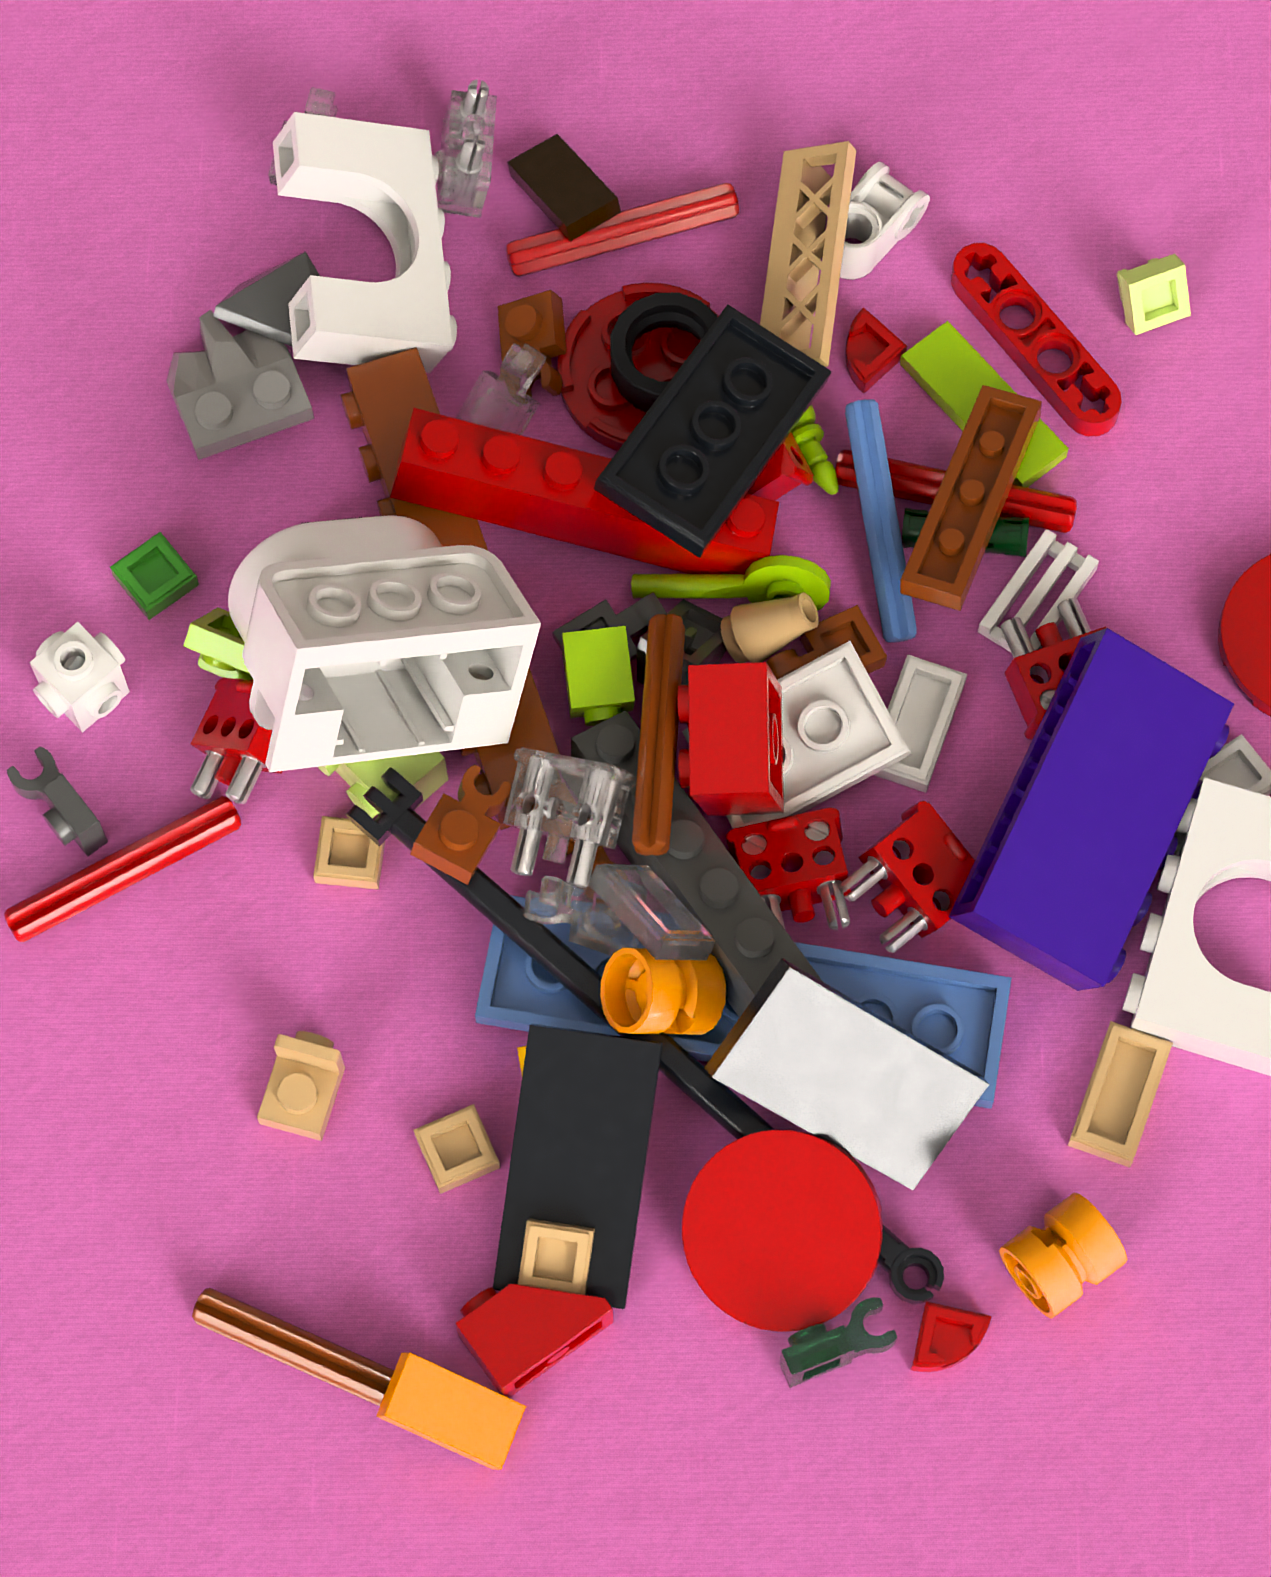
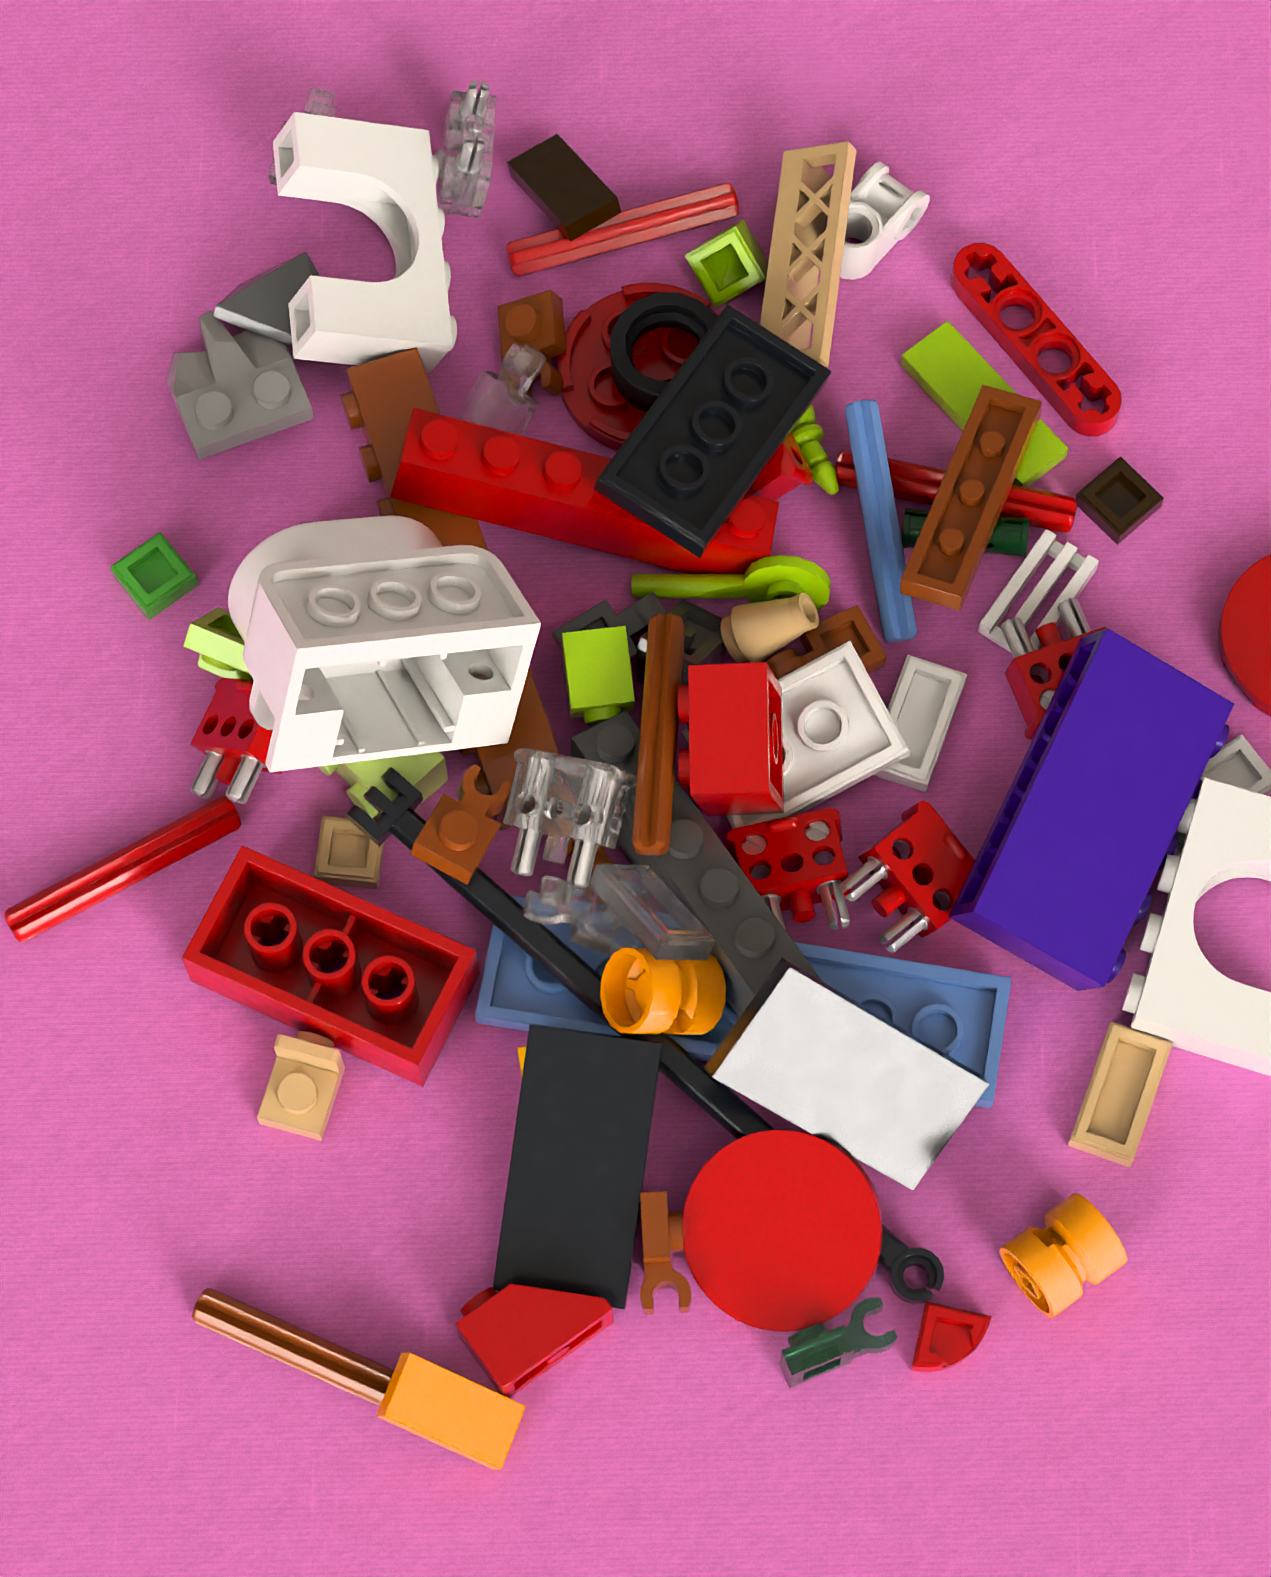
dark grey plate [7,747,108,857] -> none
white brick [30,622,130,733] -> none
tan tile [413,1104,500,1194] -> none
tan tile [518,1218,595,1295] -> none
red tile [845,307,907,394] -> none
yellowish green tile [1117,254,1191,335] -> none
none -> red brick [182,845,480,1087]
none -> dark orange plate [640,1191,691,1315]
none -> lime slope [684,219,768,308]
none -> dark brown tile [1075,456,1164,545]

